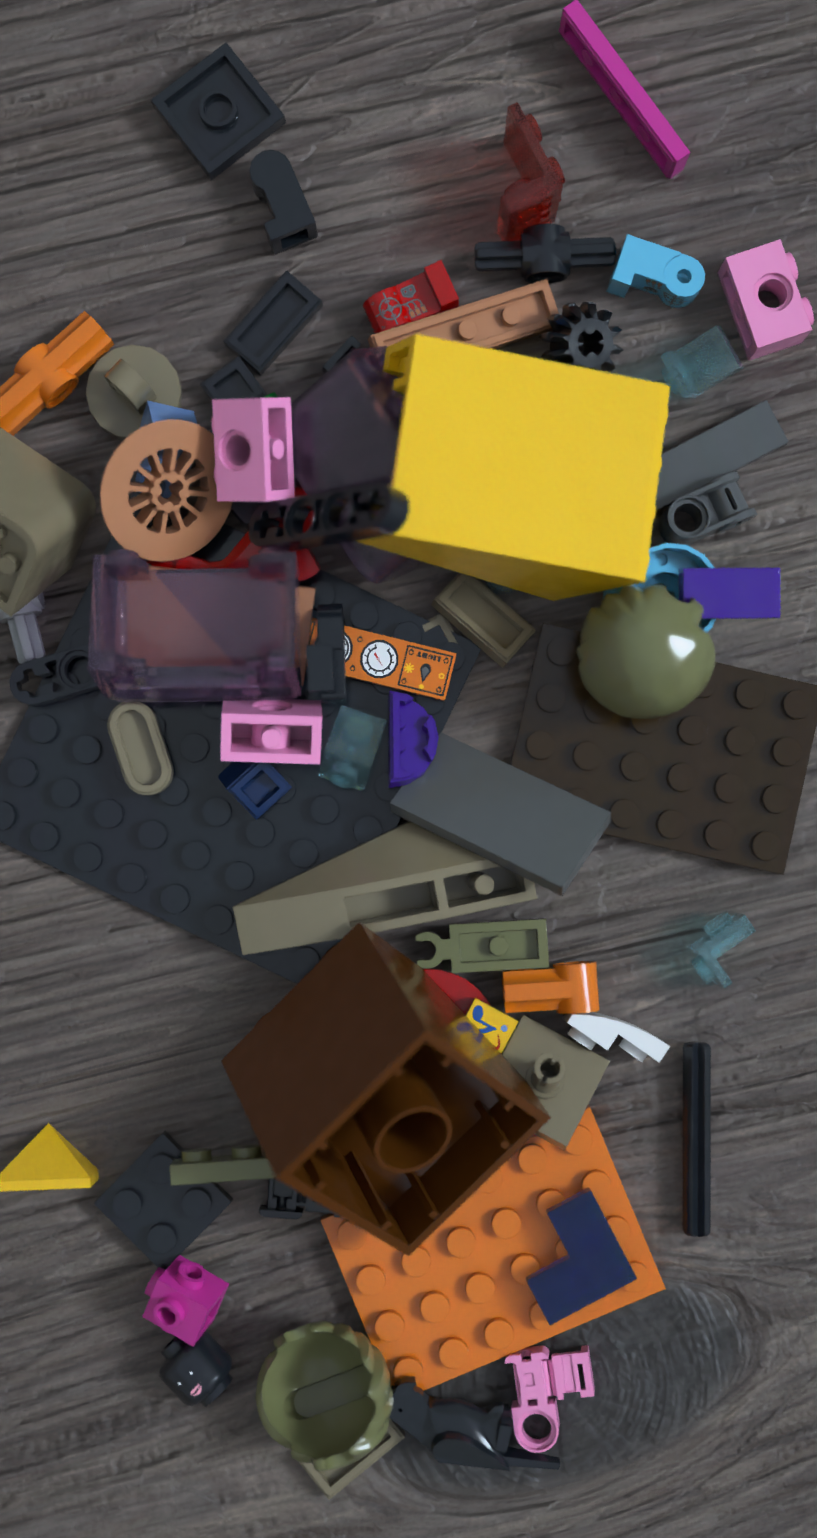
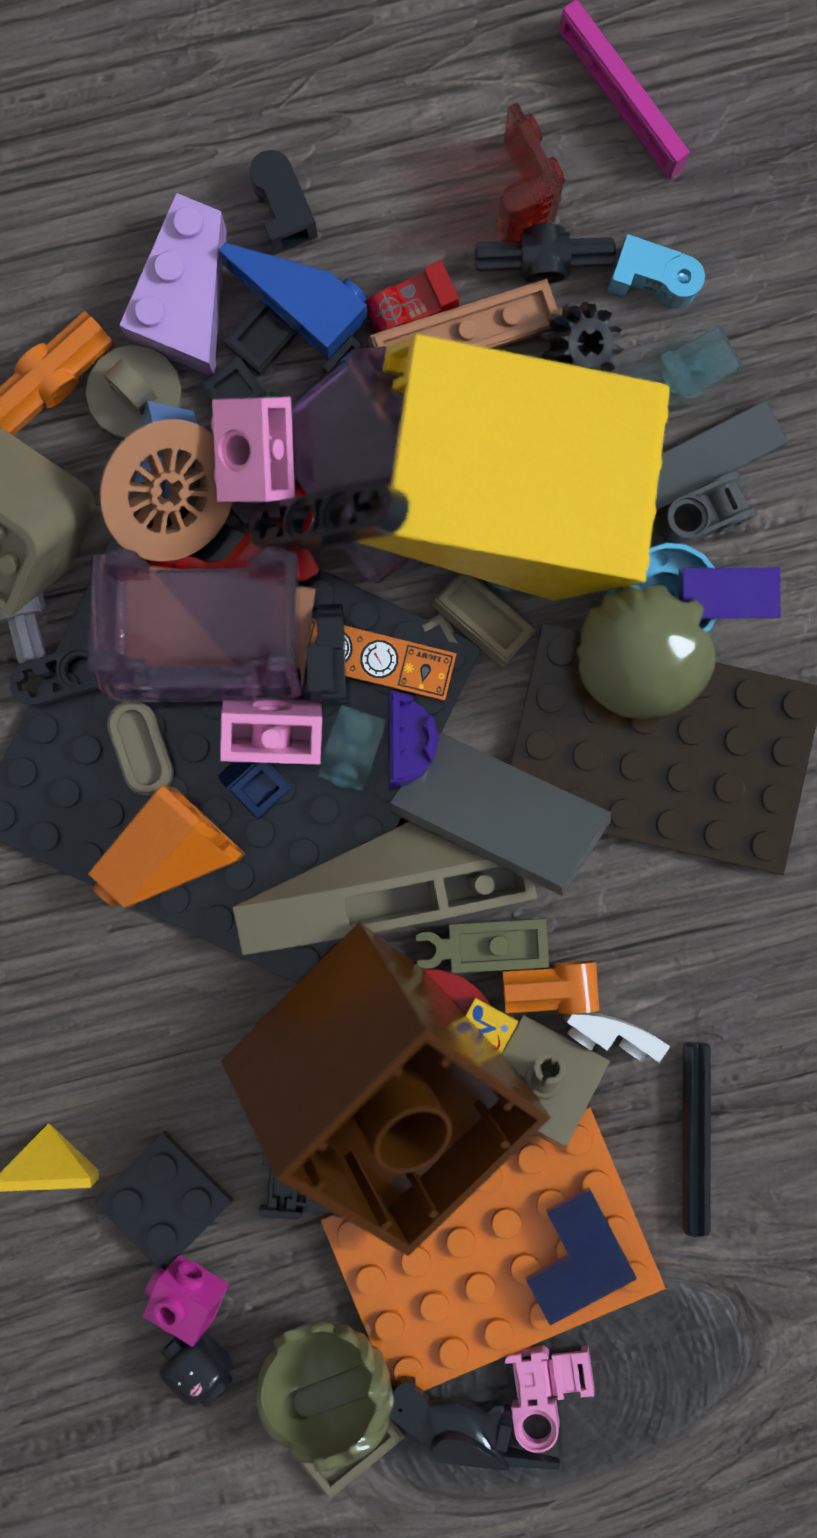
black plate [151,42,286,180] -> none
olive plate [170,1145,275,1186] -> none
clear light blue bracket [689,911,756,989] -> none
bright pink brick [718,239,814,361] -> none
none -> orange slope [88,785,246,908]
none -> lavender wedge [119,193,227,376]
none -> blue slope [219,243,367,360]

